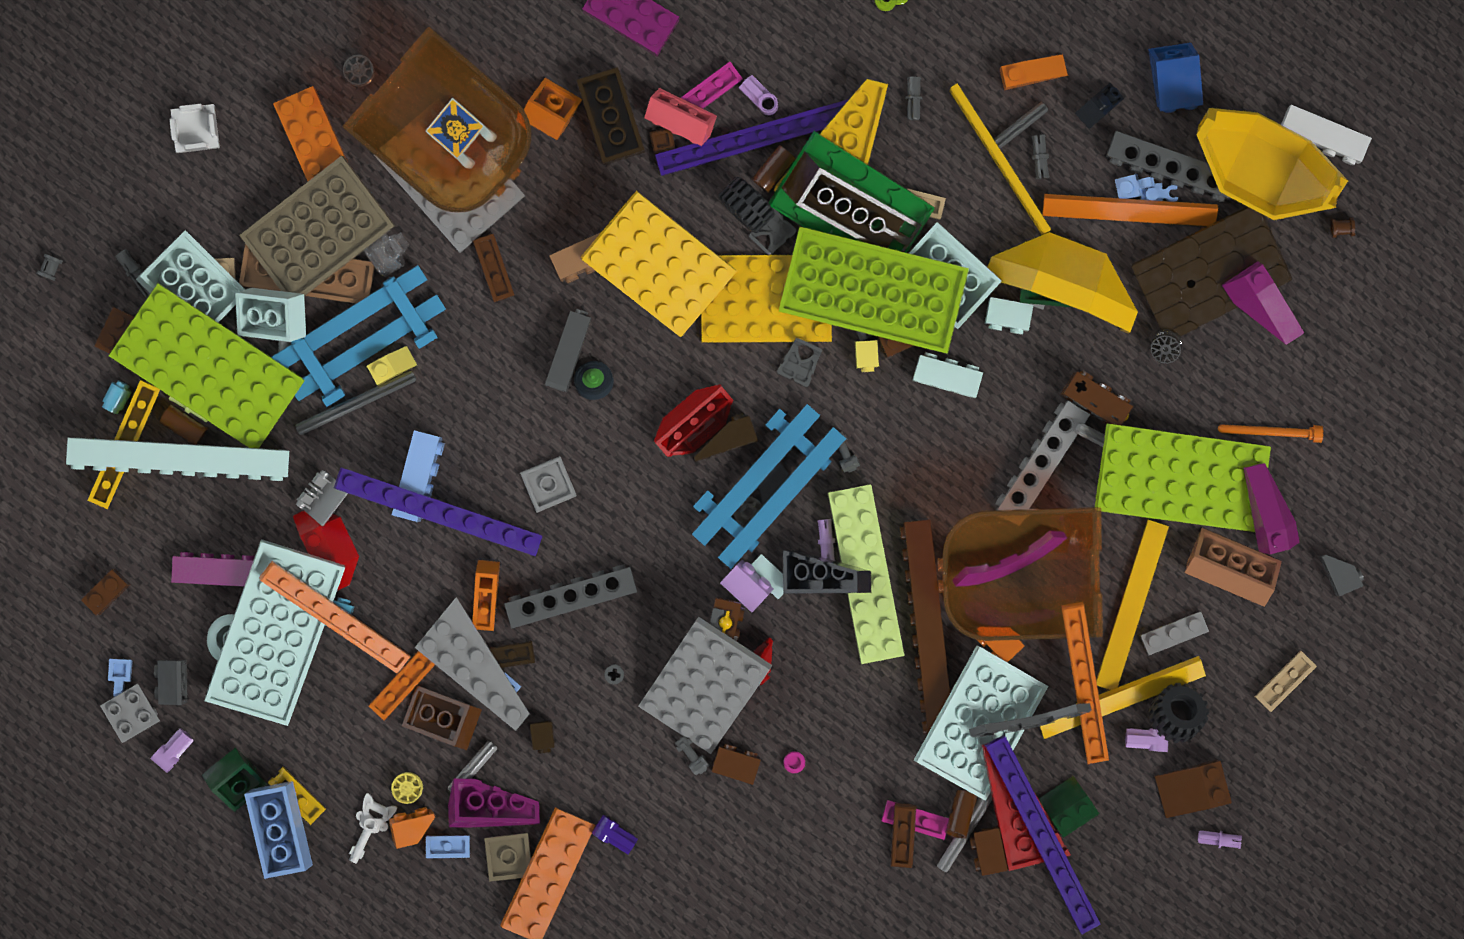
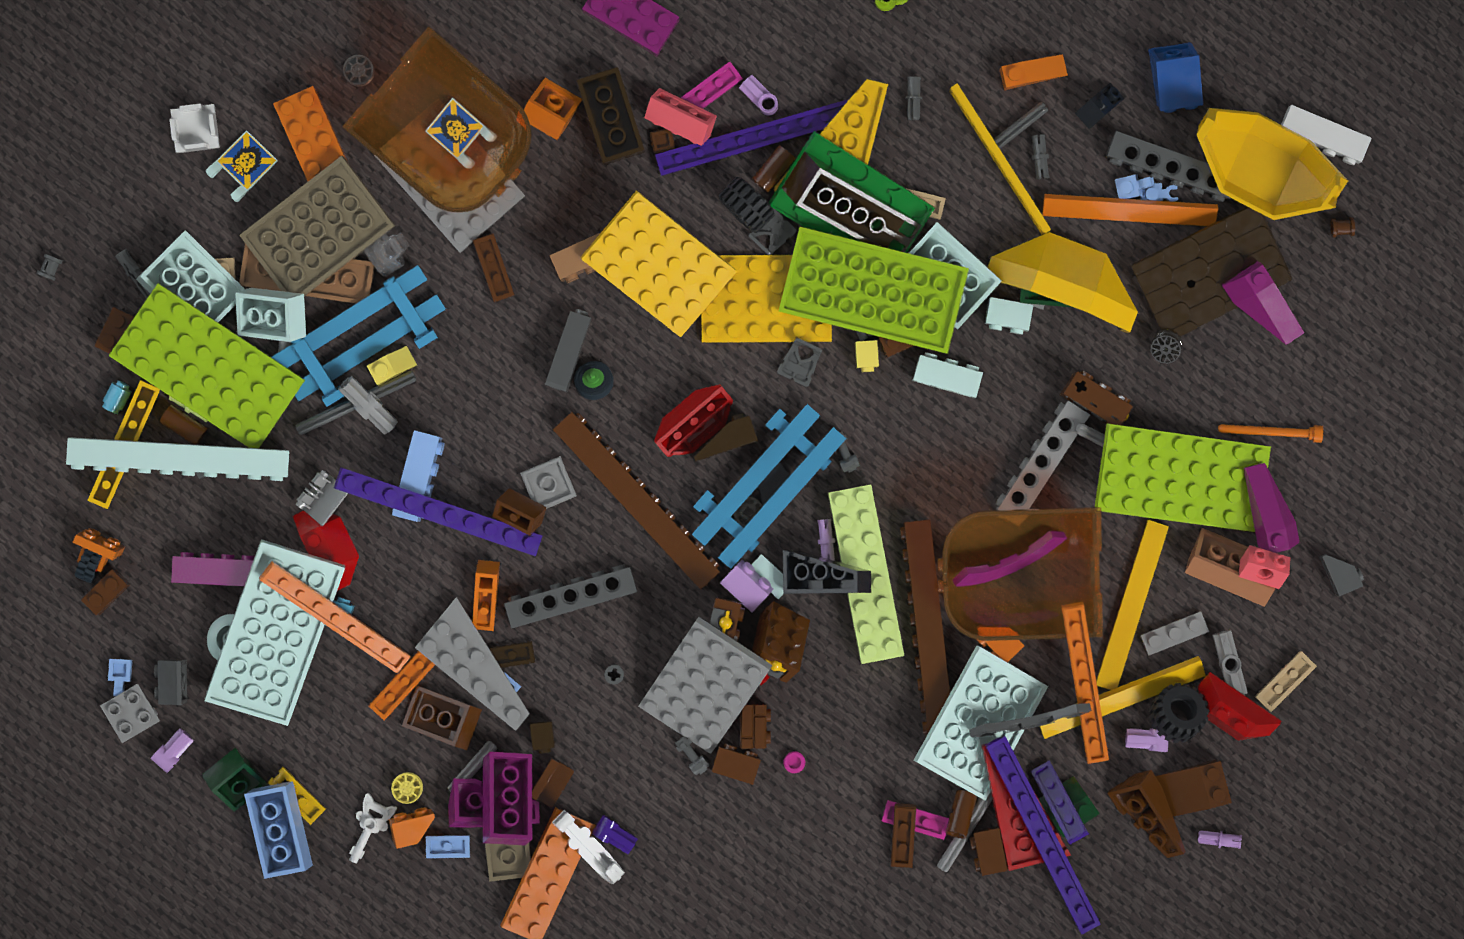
none -> orange plate [73,528,125,584]
none -> flag [206,130,278,202]
none -> light grey piece [339,376,398,435]
none -> magenta brick [483,752,532,845]
none -> reddish brown brick [492,488,547,536]
none -> reddish brown panel [532,758,574,807]
none -> white piece [552,810,625,884]
none -> reddish brown brick [553,412,720,590]
none -> reddish brown brick [740,704,771,749]
none -> reddish brown piece [752,601,810,683]
none -> dark purple tile [1031,761,1089,844]
none -> reddish brown wedge [1107,770,1186,858]
none -> red wedge [1198,672,1282,741]
none -> light grey piece [1212,630,1248,695]
none -> coral brick [1239,545,1291,589]

